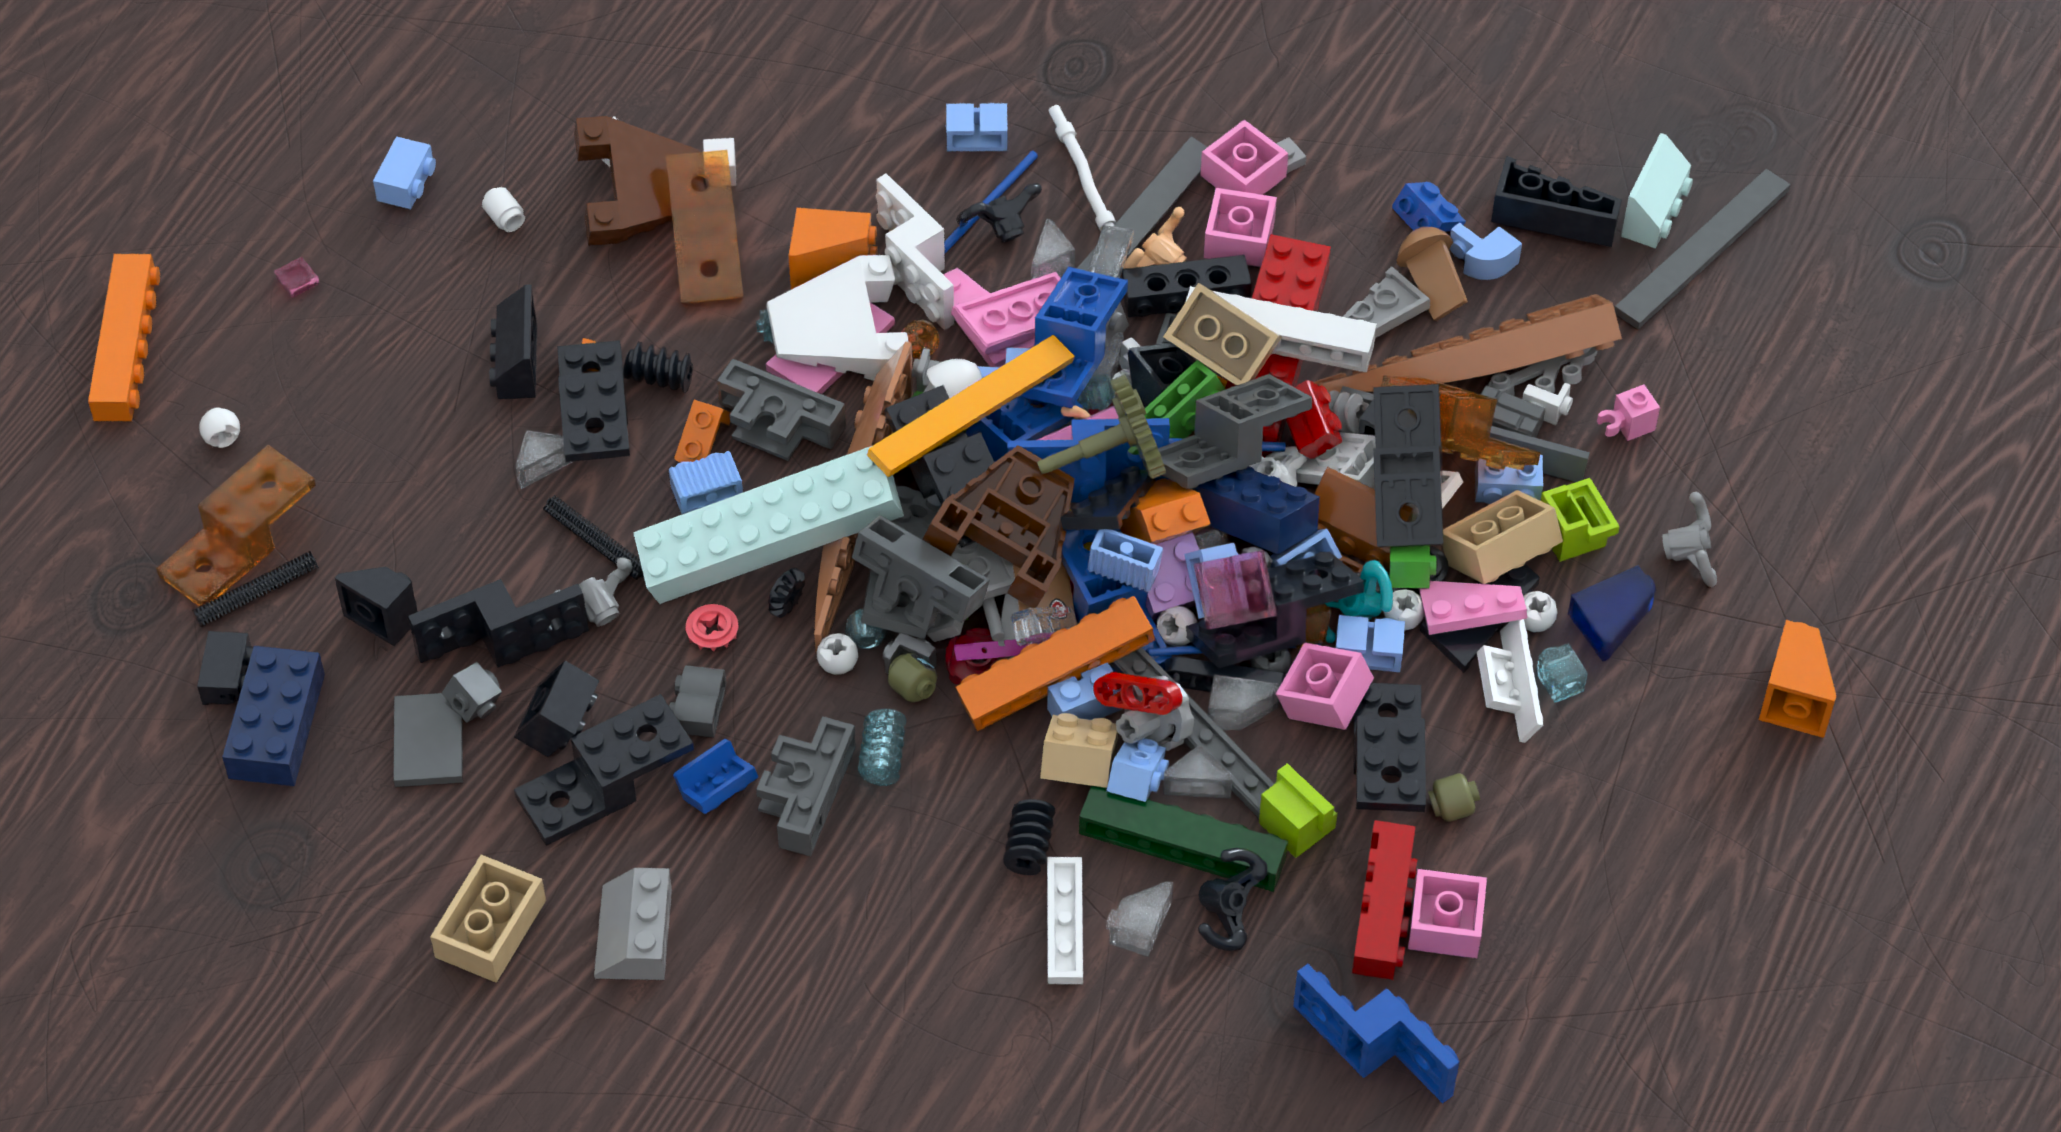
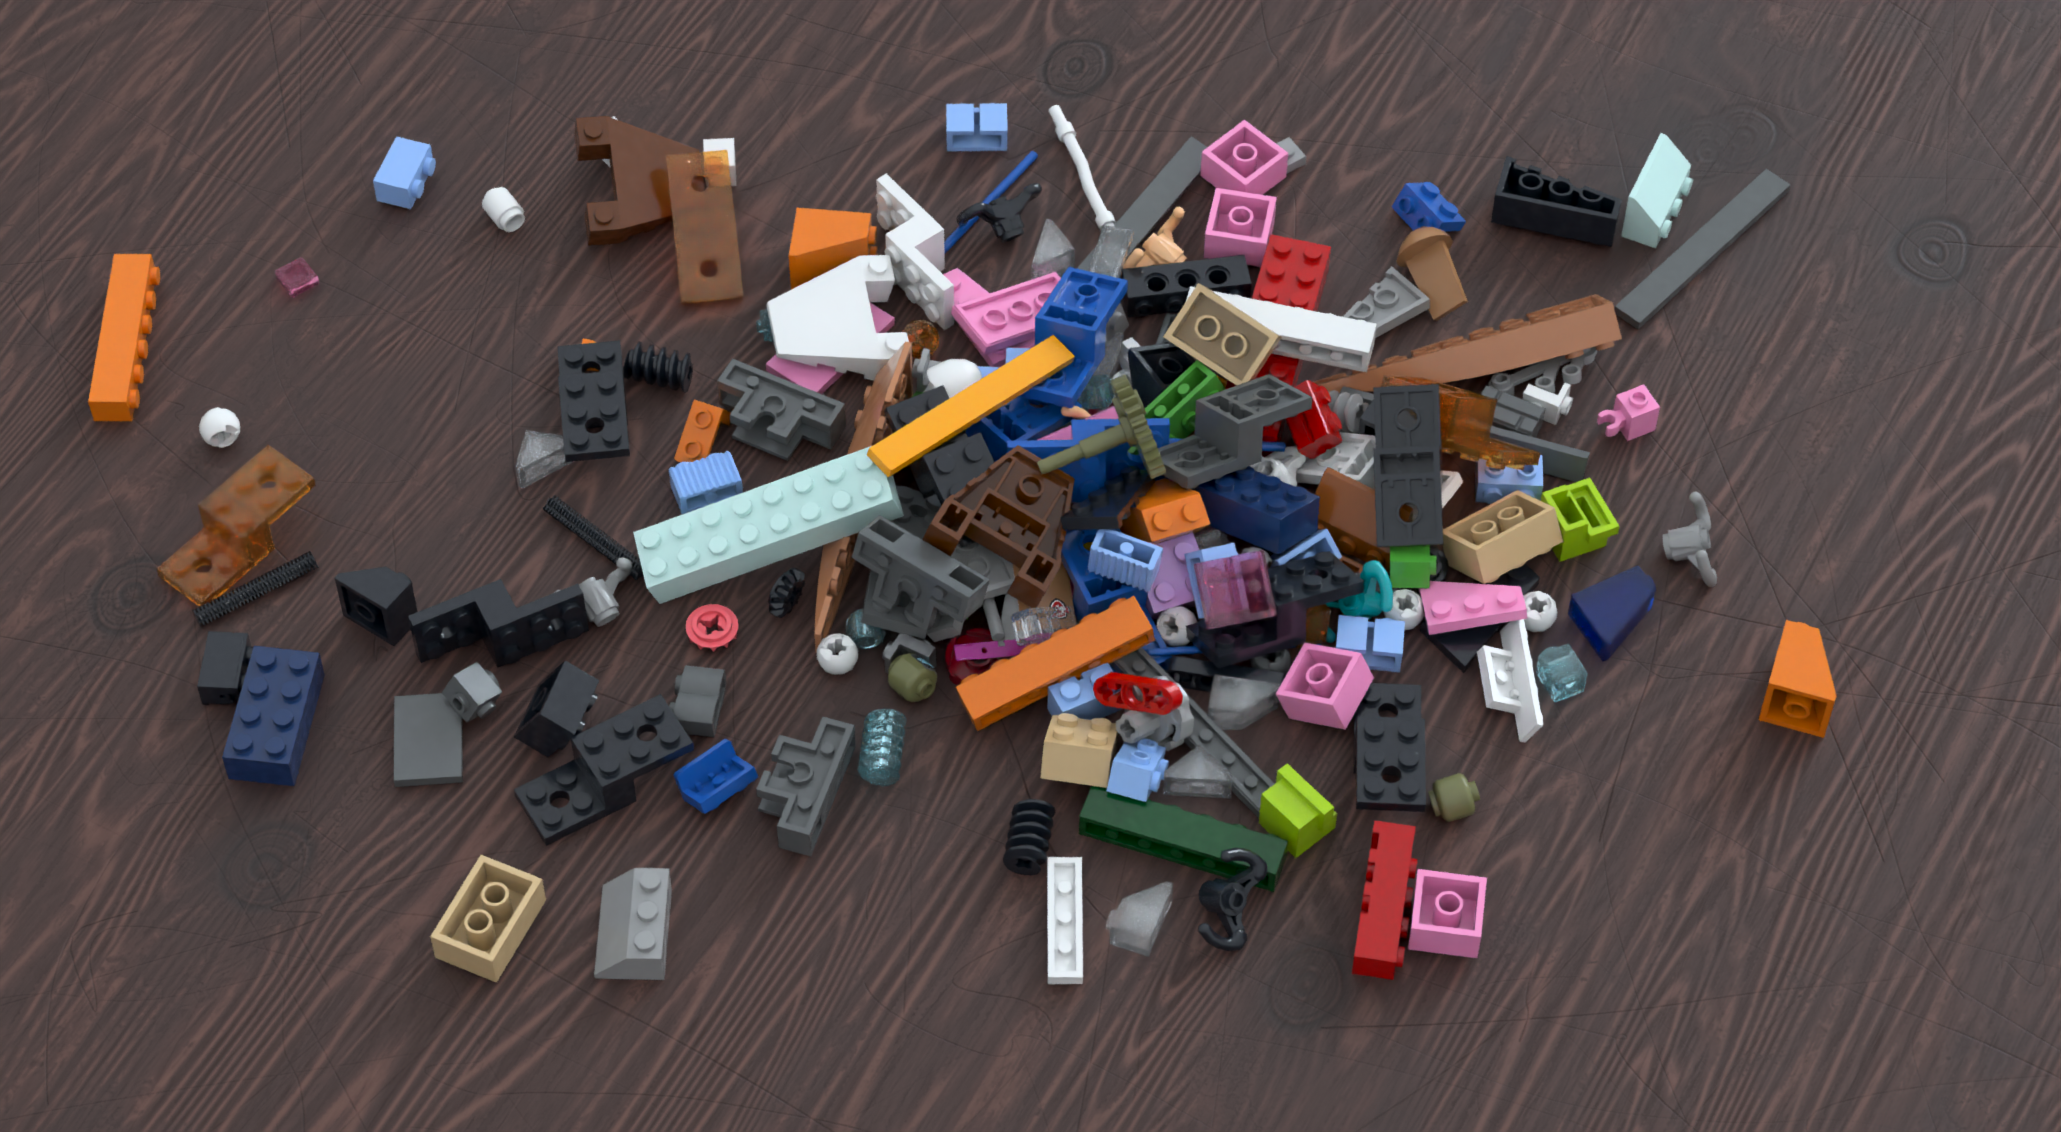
black slope [489,284,537,399] -> none
blue bracket [1293,964,1459,1103] -> none
light blue brick [1449,223,1522,280] -> none

